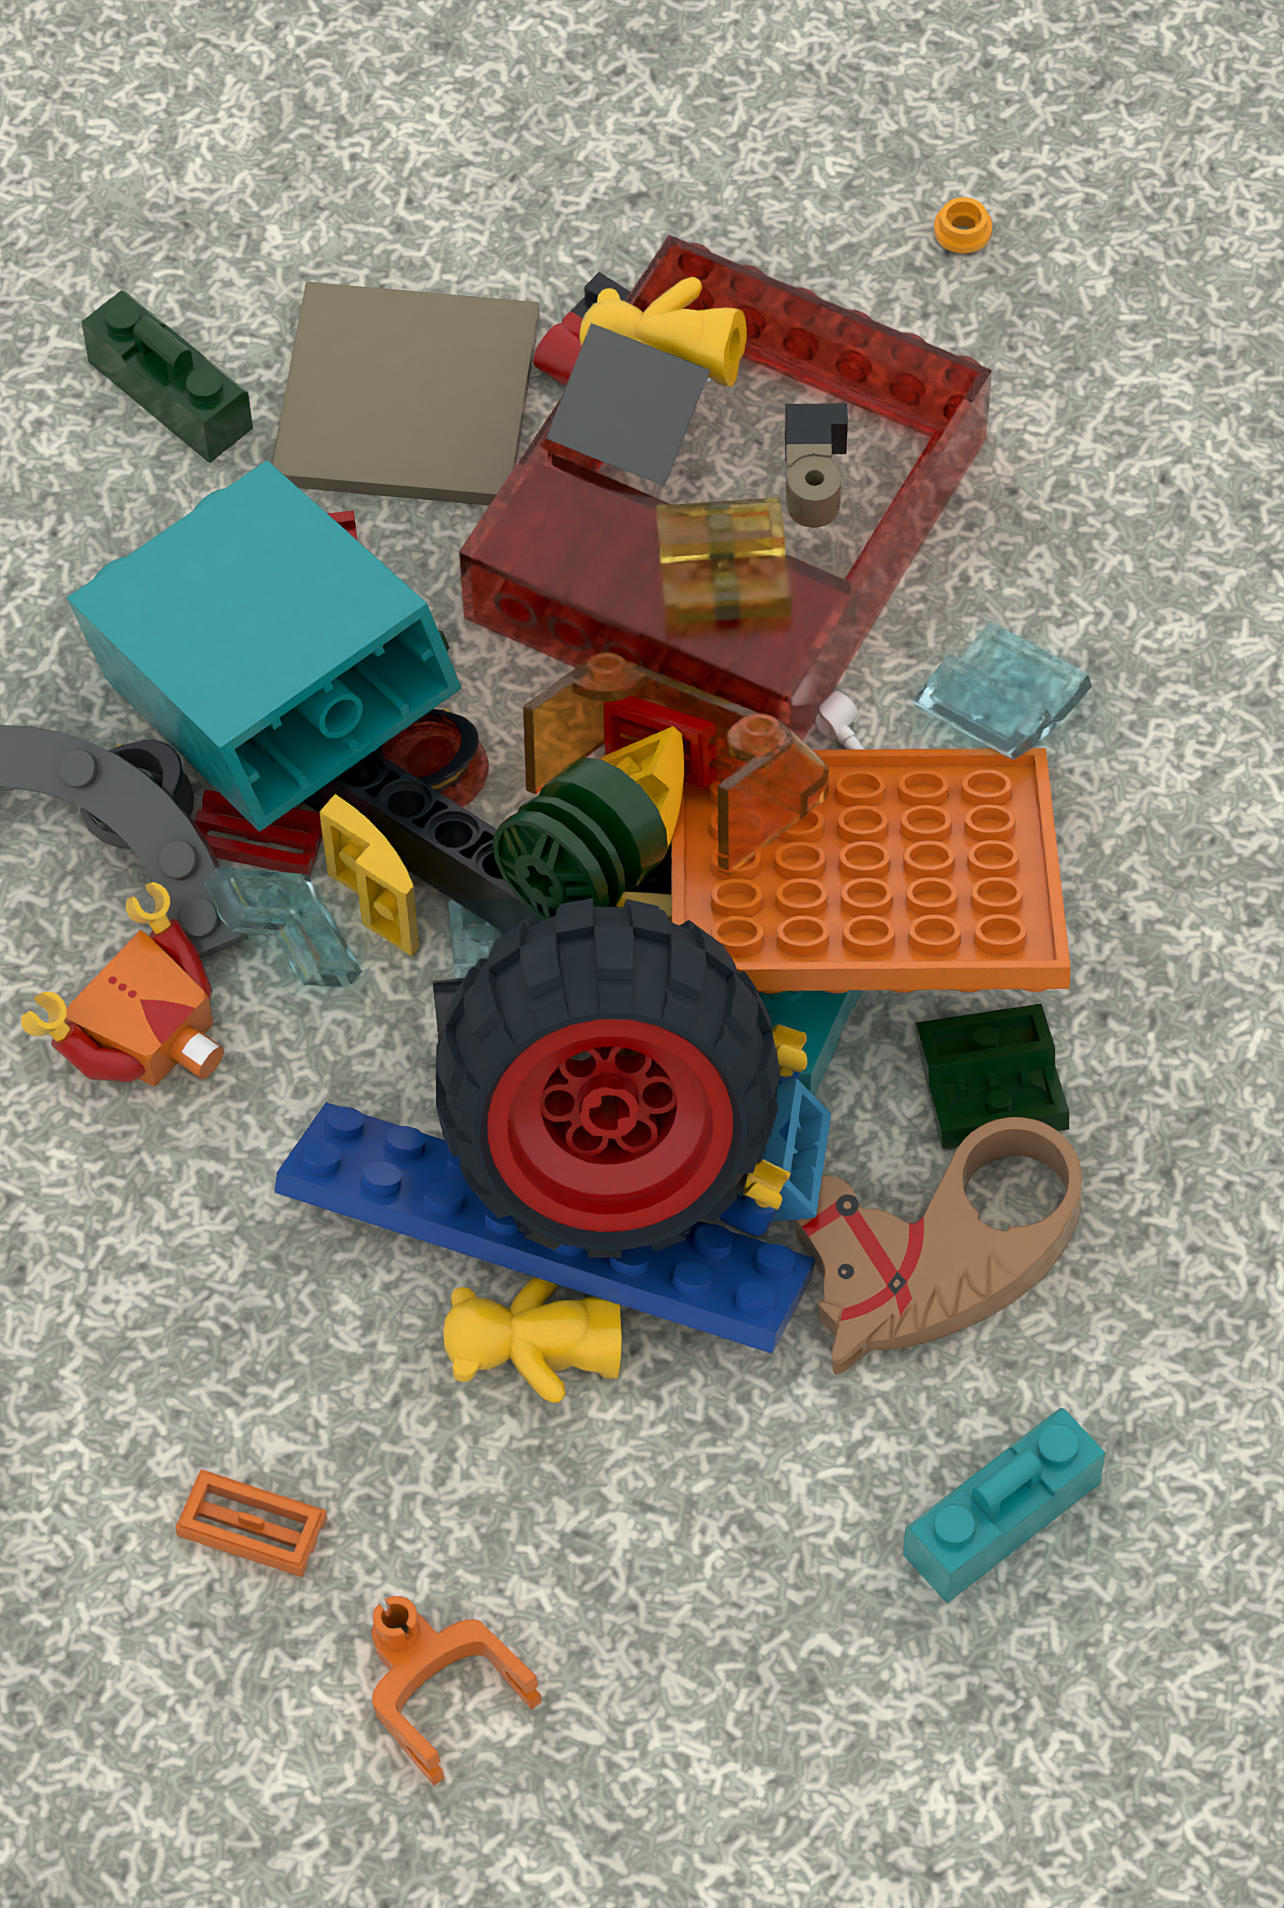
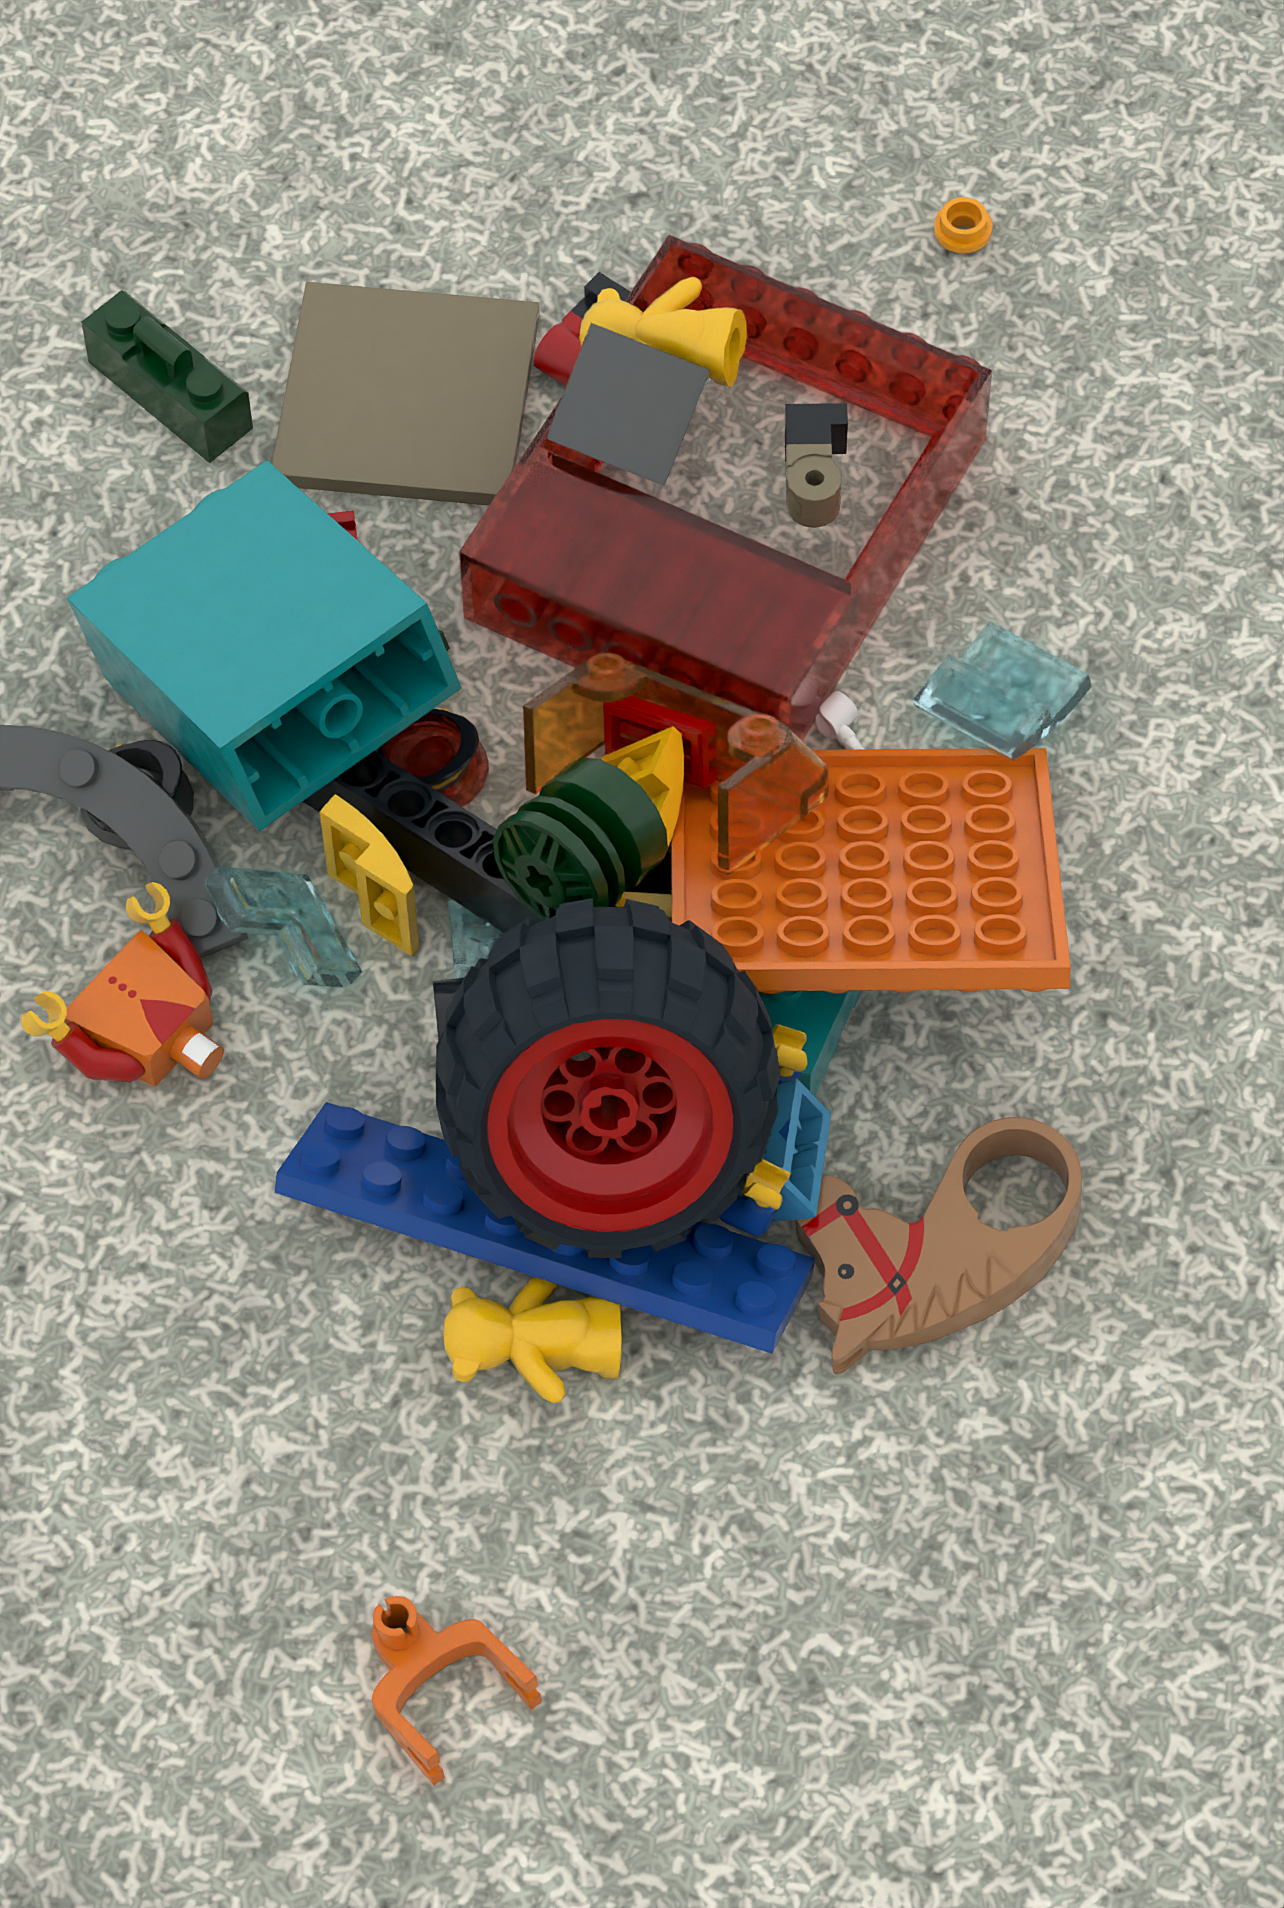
orange tile [175,1469,327,1577] -> none
red tile [194,789,323,878] -> none
clear yellow slope [656,497,791,624] -> none
teal piece [903,1408,1106,1603] -> none
dark green slope [916,1003,1069,1149] -> none

